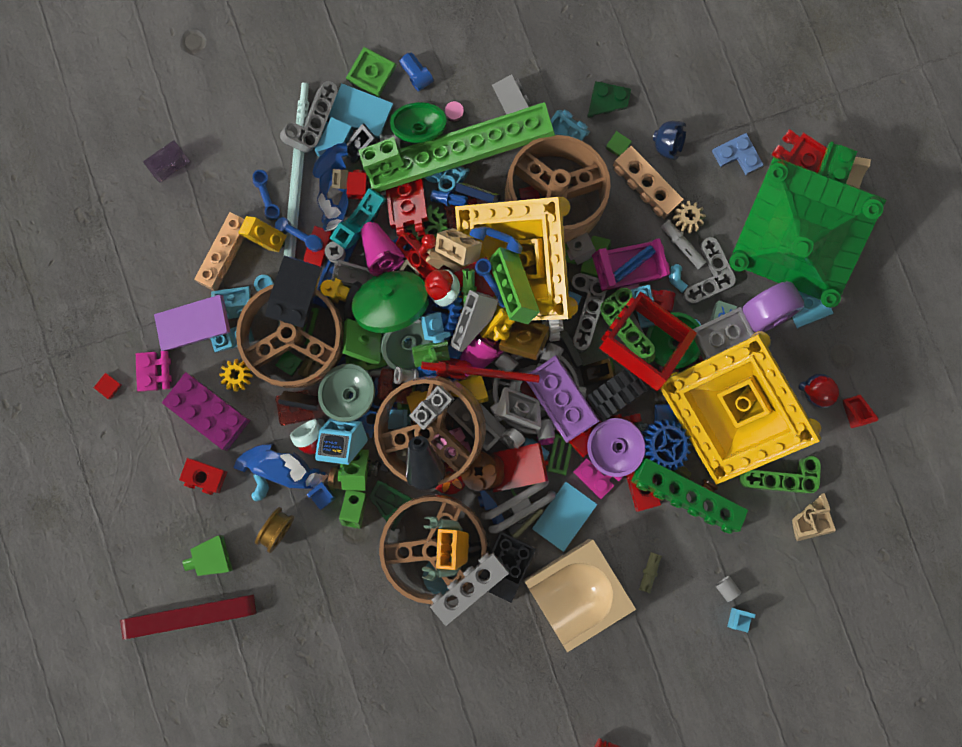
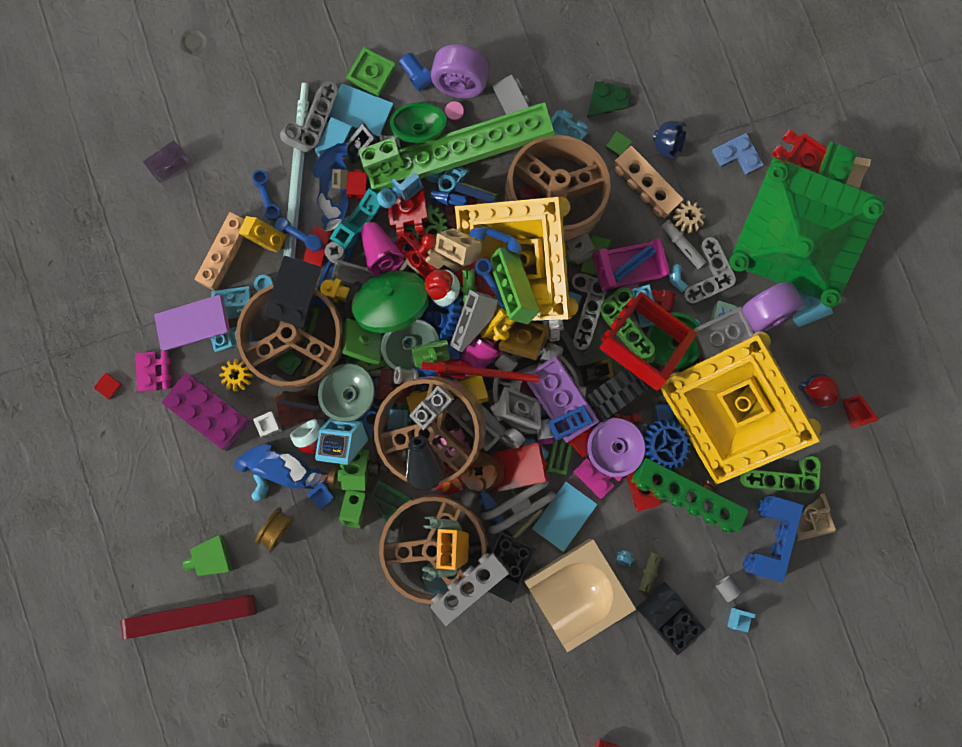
red brick [179,458,228,495] -> none
medium azure bracket [420,312,451,343] -> none
none -> white brick [253,411,282,438]
none -> medium azure tile [377,188,397,208]
none -> dark azure bracket [391,173,424,202]
none -> medium lavender wheel [431,44,489,98]
none -> blue slope [548,405,593,441]
none -> medium azure plate [616,550,634,567]
none -> black slope [636,582,706,656]
none -> blue plate [743,496,804,583]

